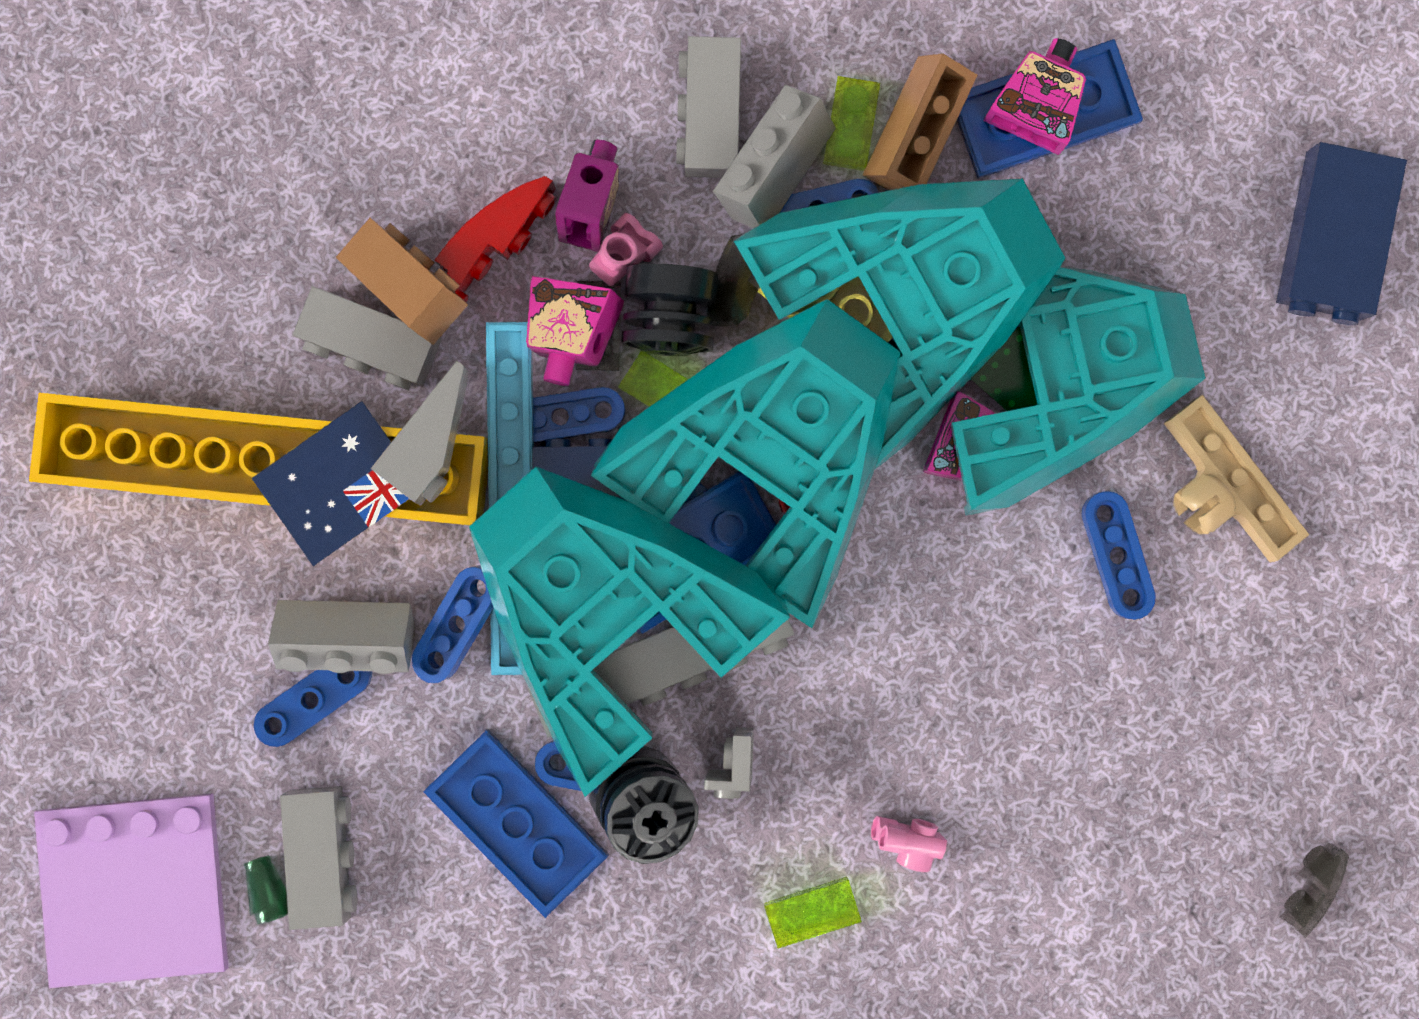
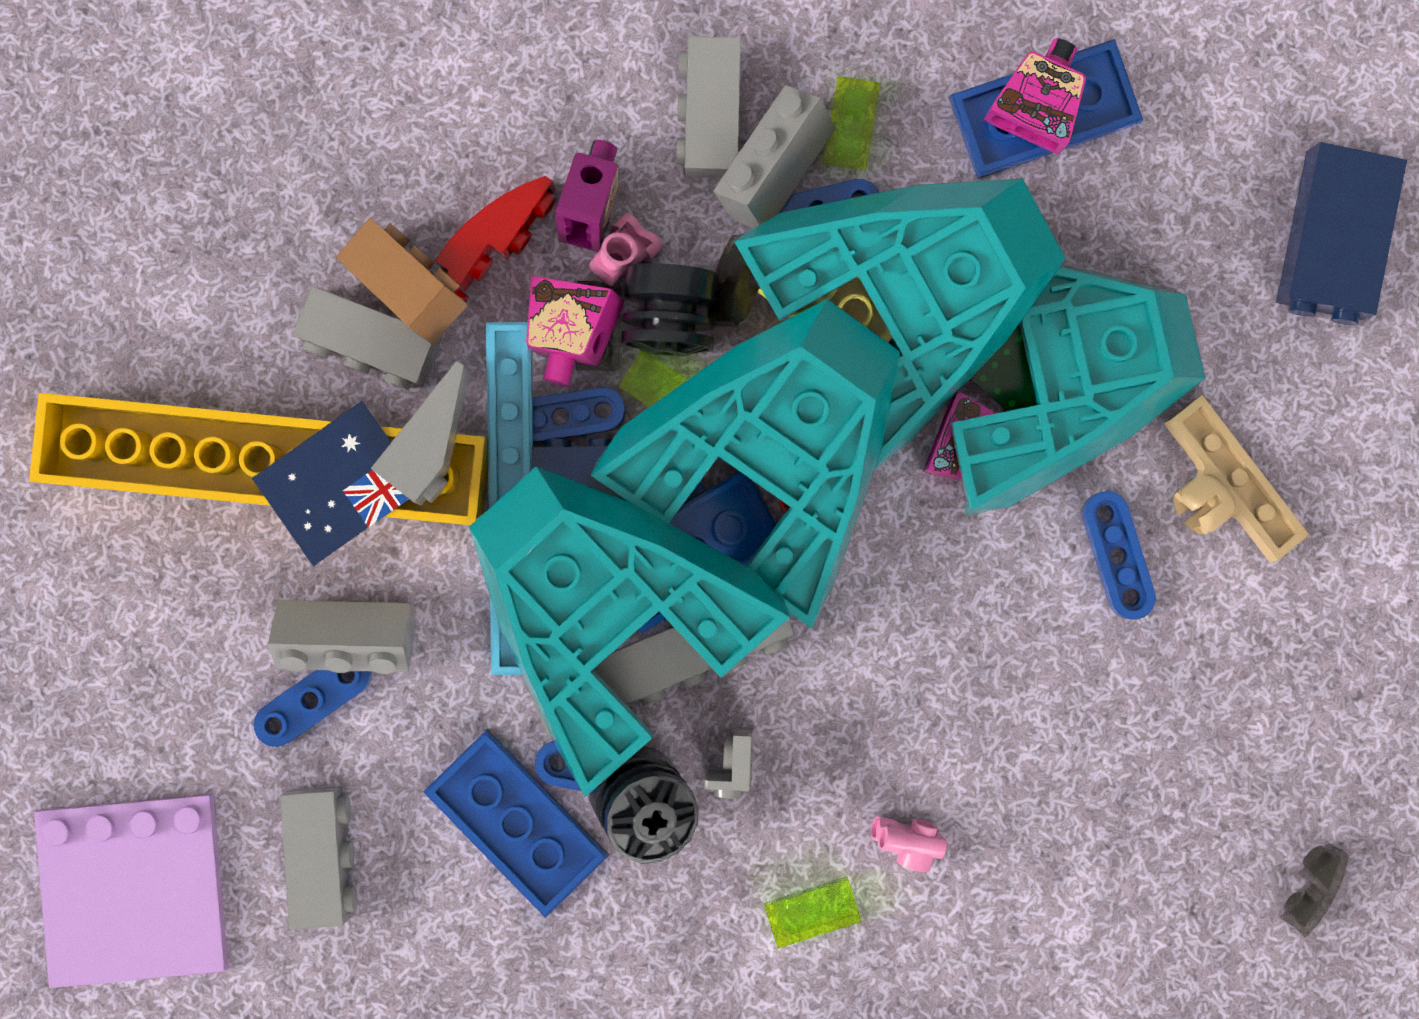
clear green cone [244,855,288,925] -> none
blue plate [412,565,493,683] -> none
medium nougat brick [863,53,978,191] -> none

